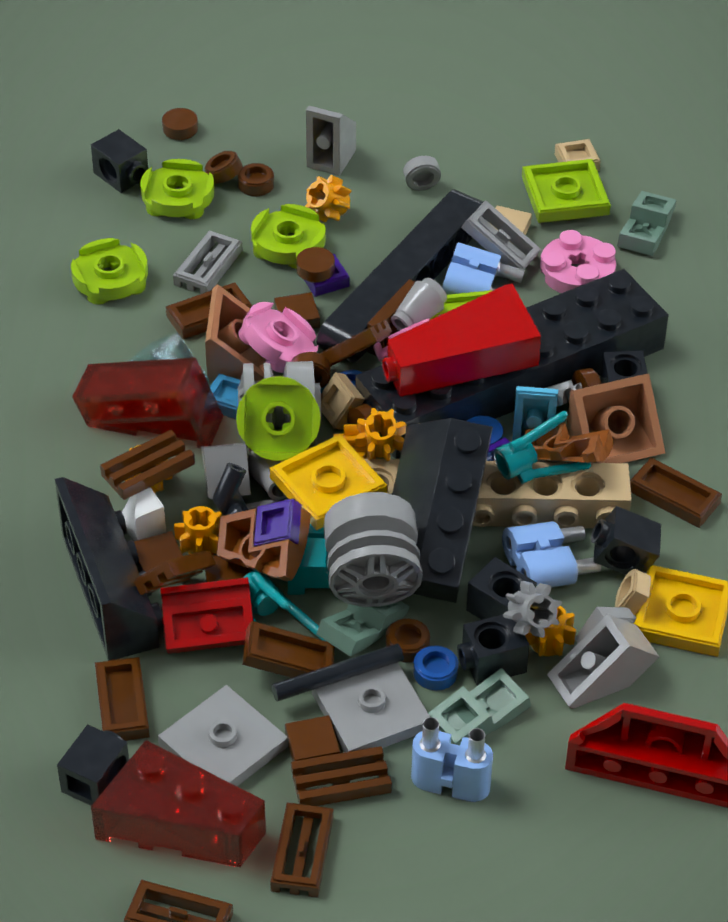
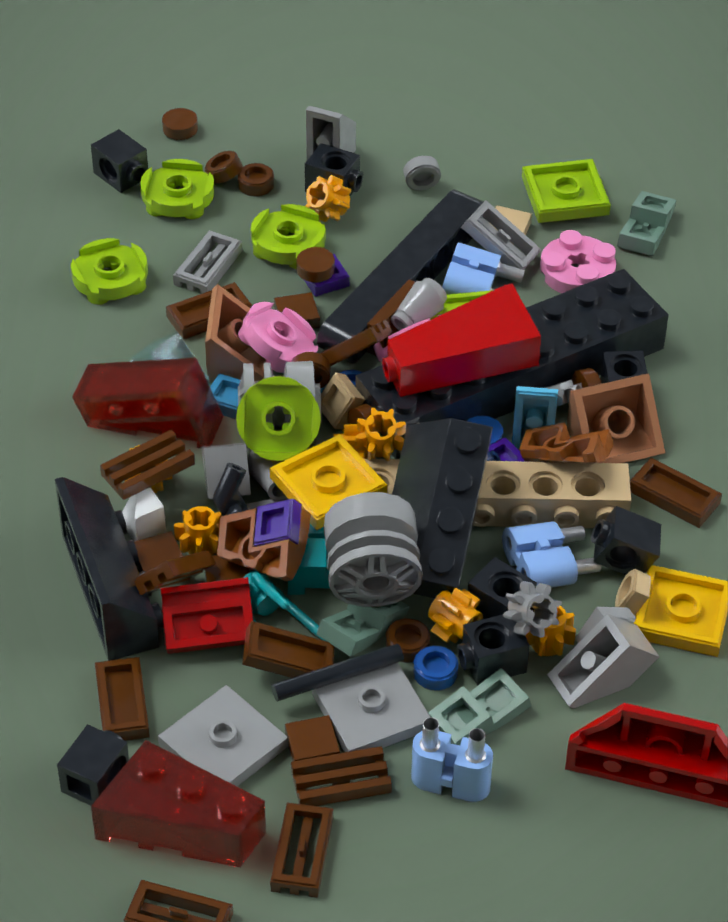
teal plant [493,411,591,484] -> none
tan tile [554,139,600,171] -> none
none -> black brick [305,143,363,196]
none -> light orange gear [428,588,483,643]

